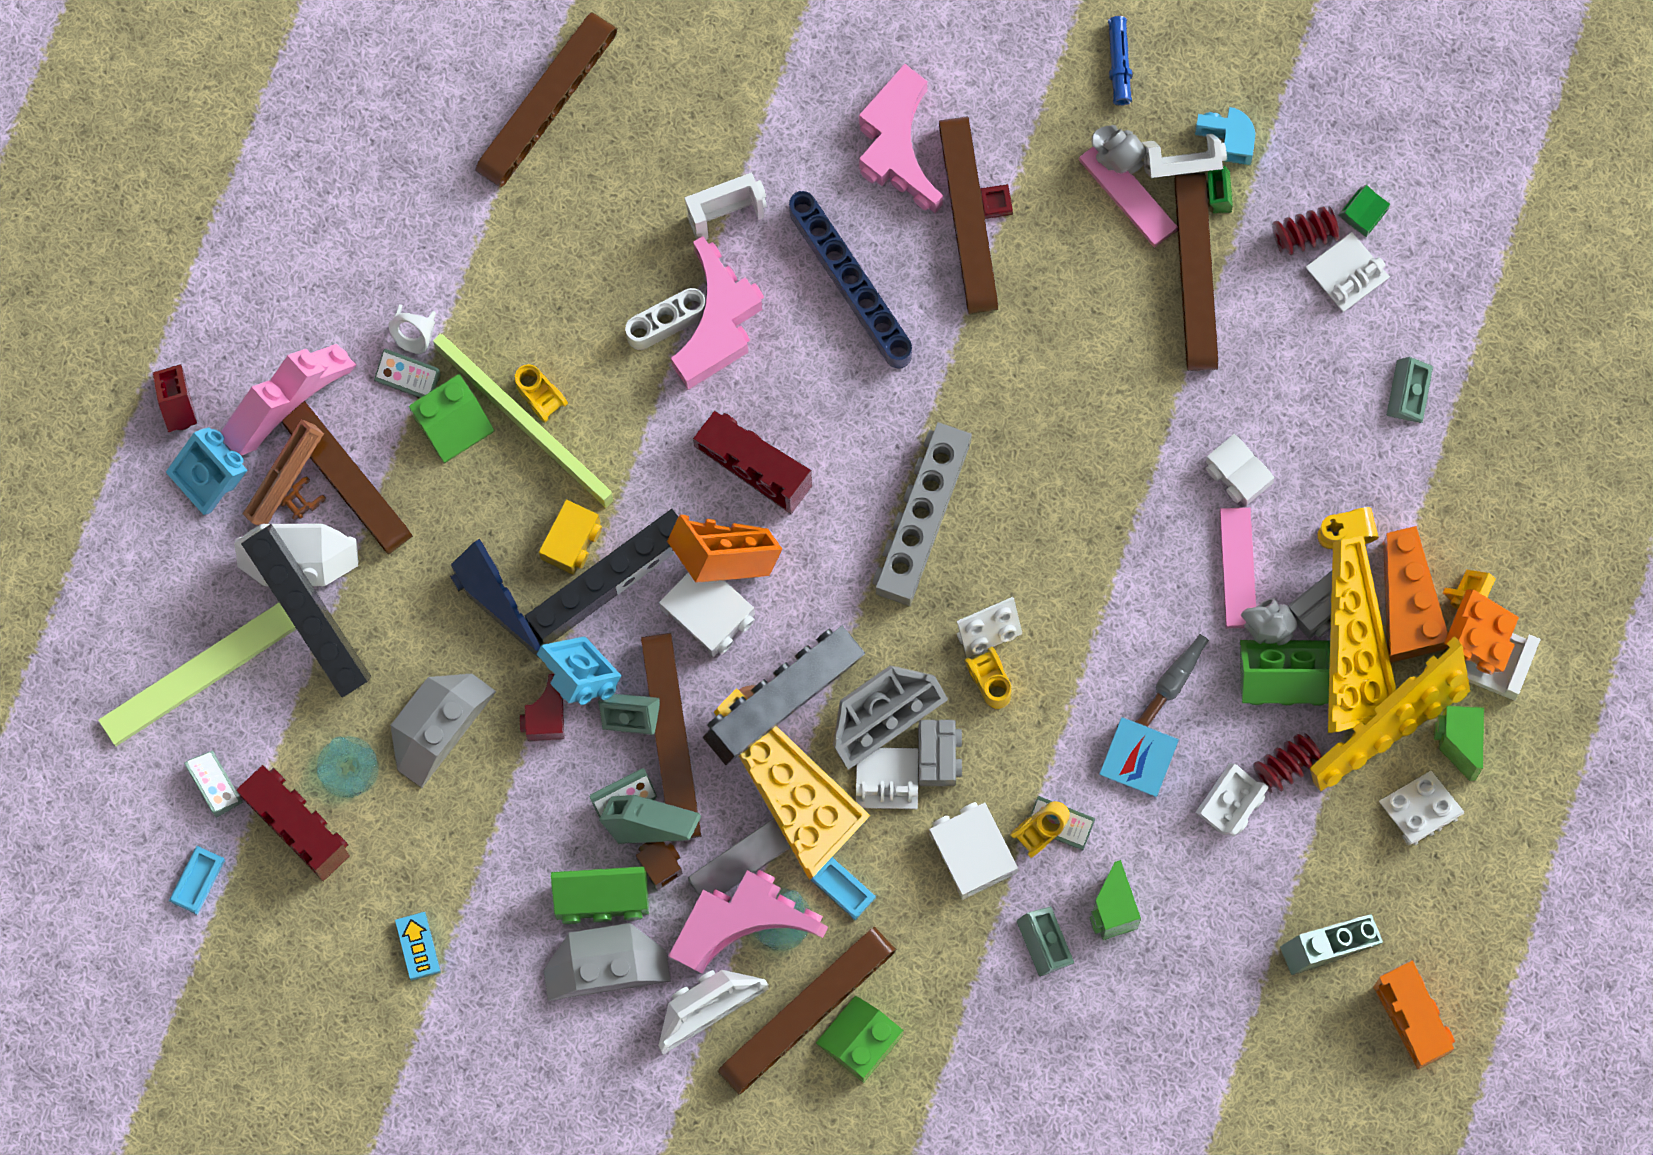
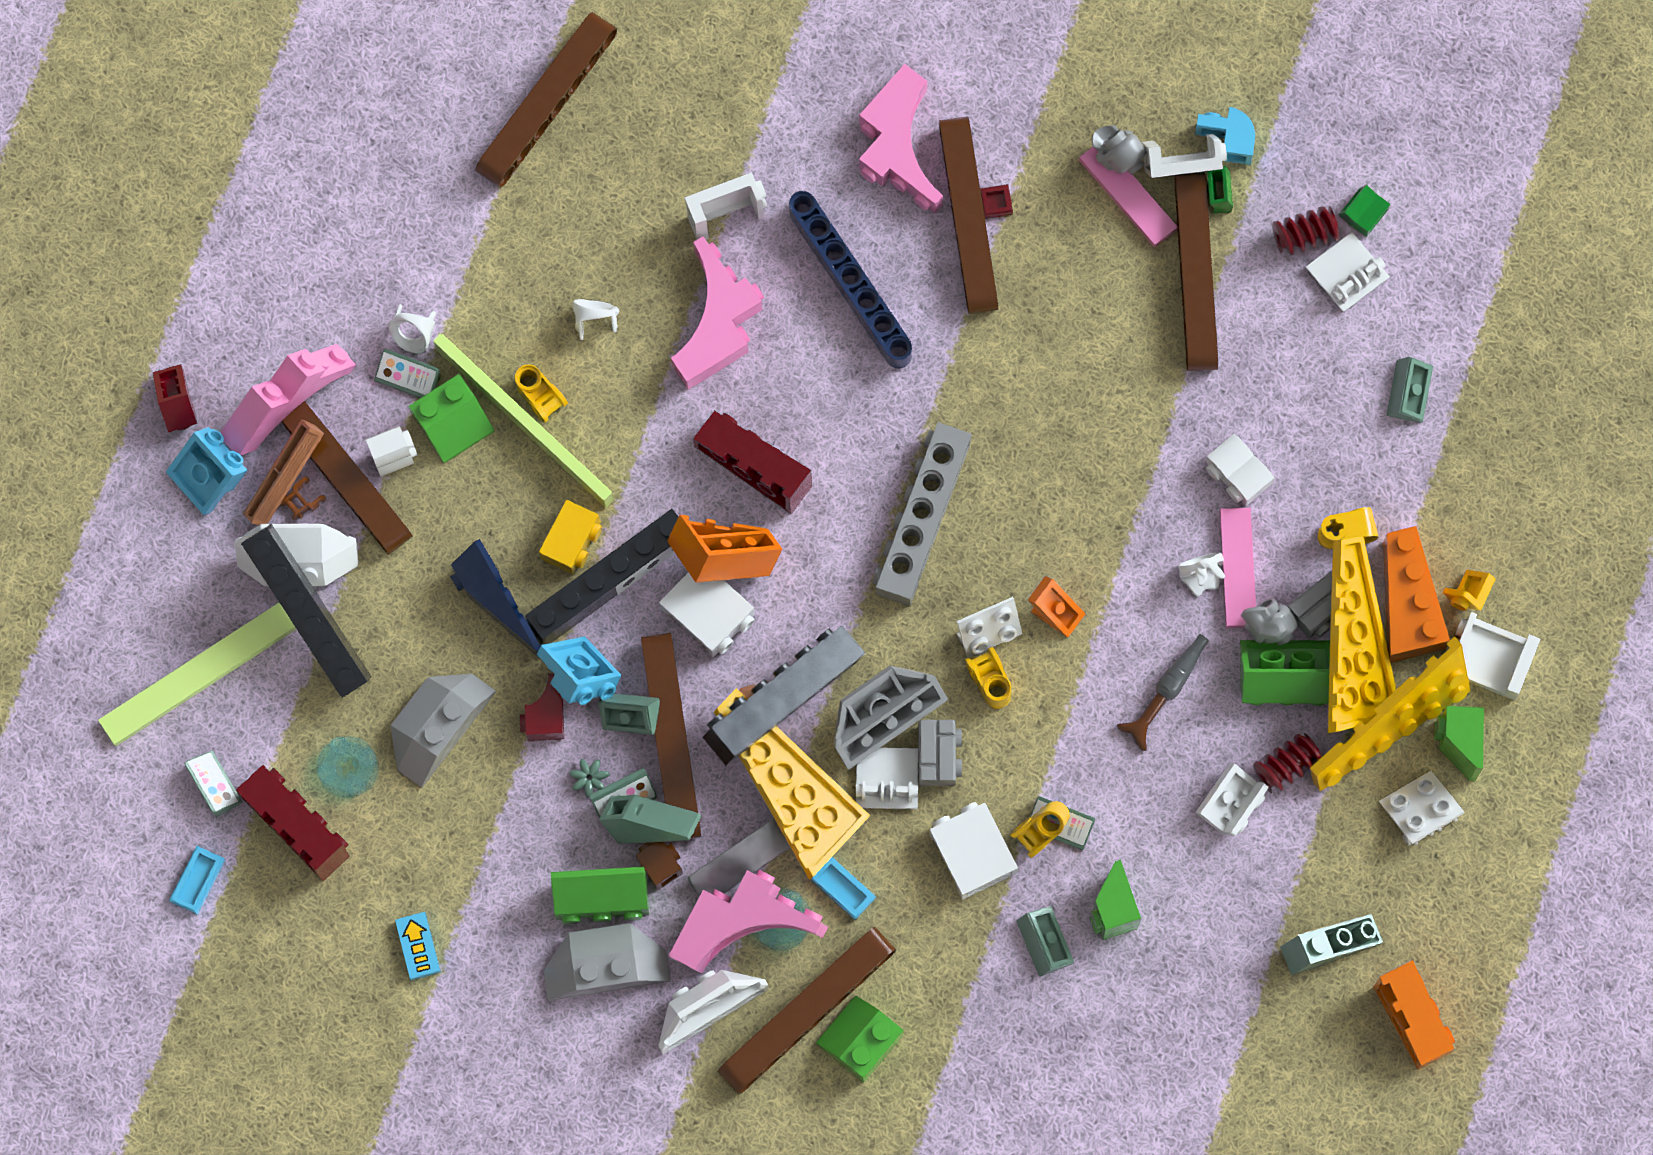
white beam [625,288,706,350] -> none
medium azure tile [1099,717,1179,797] -> none
blue pin [1108,16,1133,106] -> none
orange plate [1444,589,1519,675] -> none
none -> white brick [366,426,417,477]
none -> sand green plant [570,759,610,798]
none -> white piece [572,299,619,340]
none -> orange slope [1028,576,1085,638]
none -> white piece [1178,552,1225,597]

